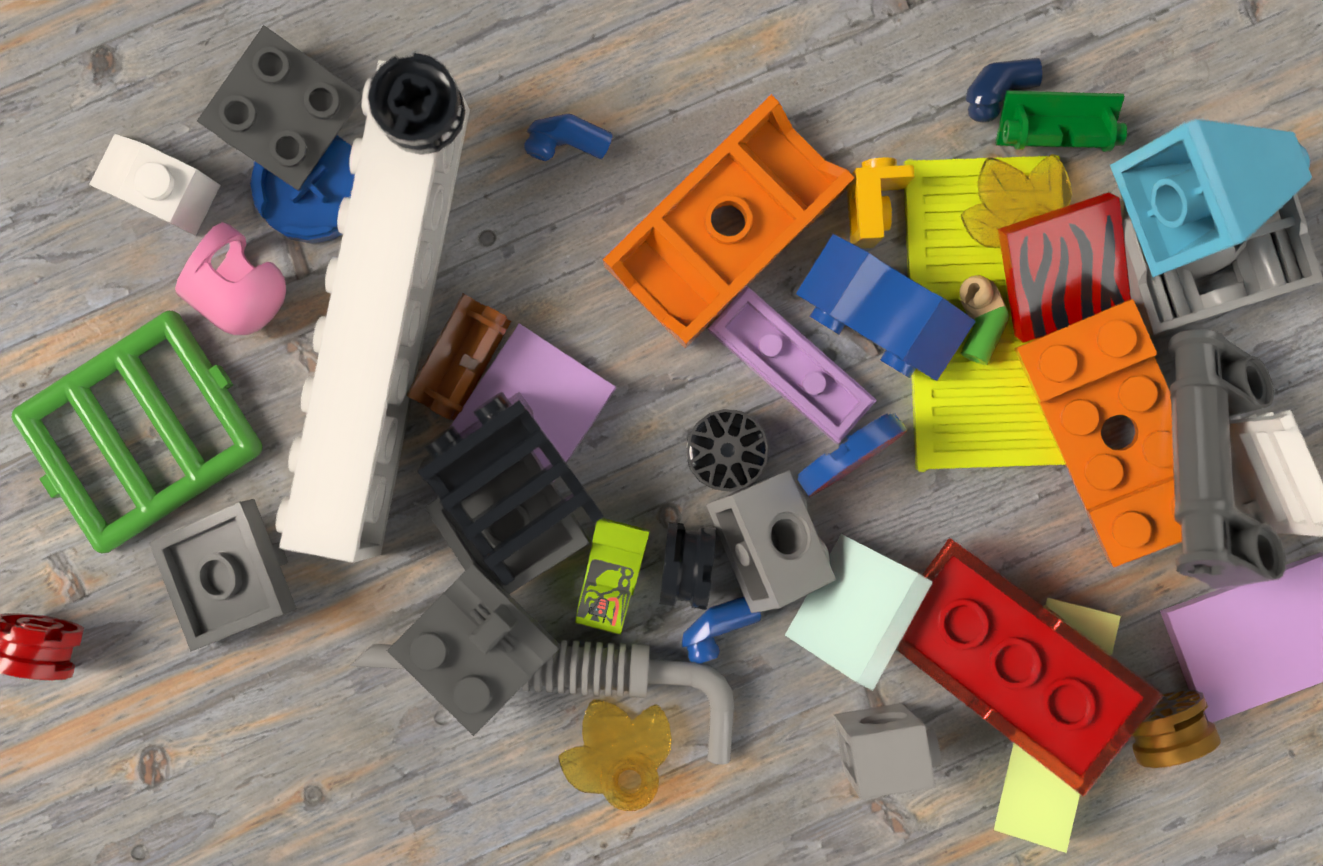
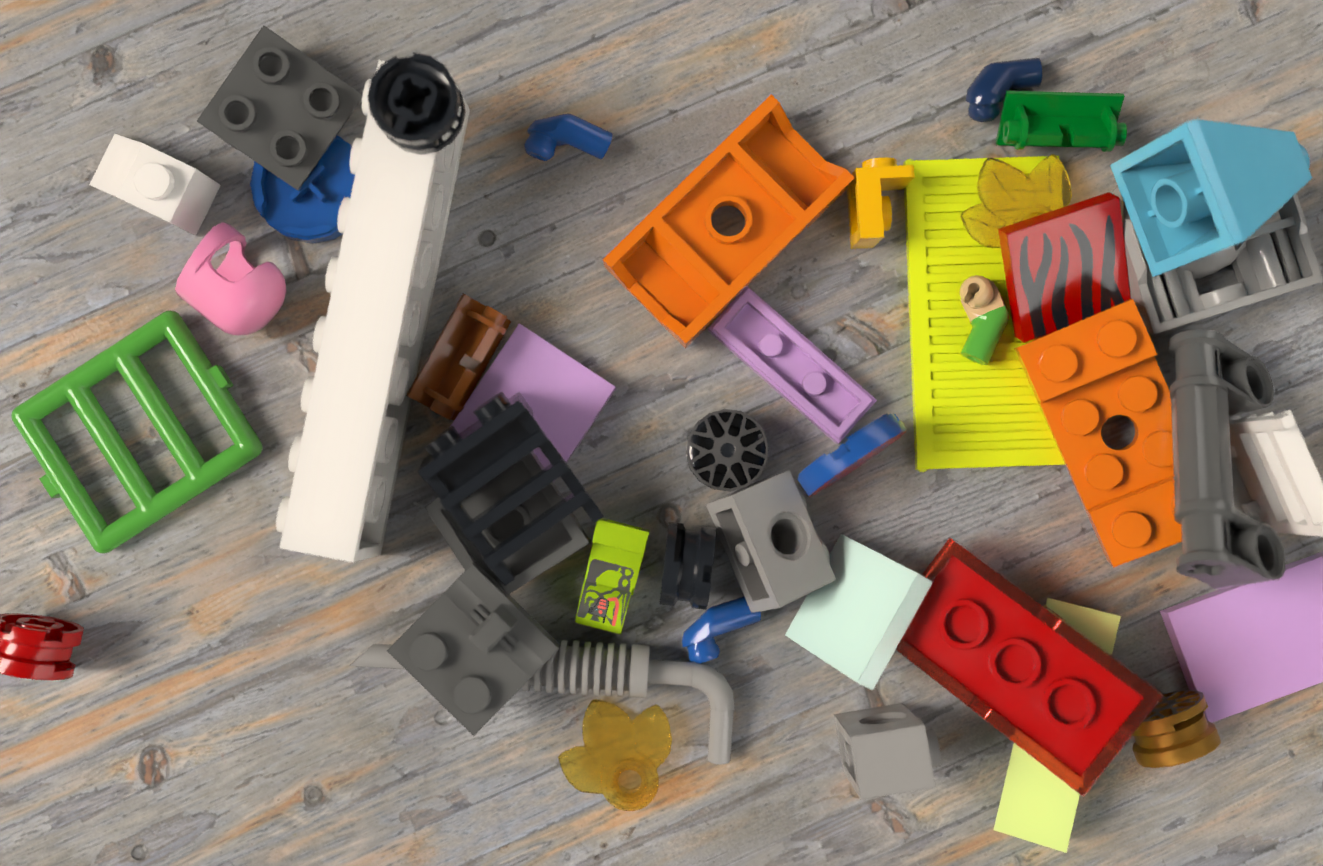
hinge [149,499,297,652] -> none
blue brick [796,234,976,381] -> none

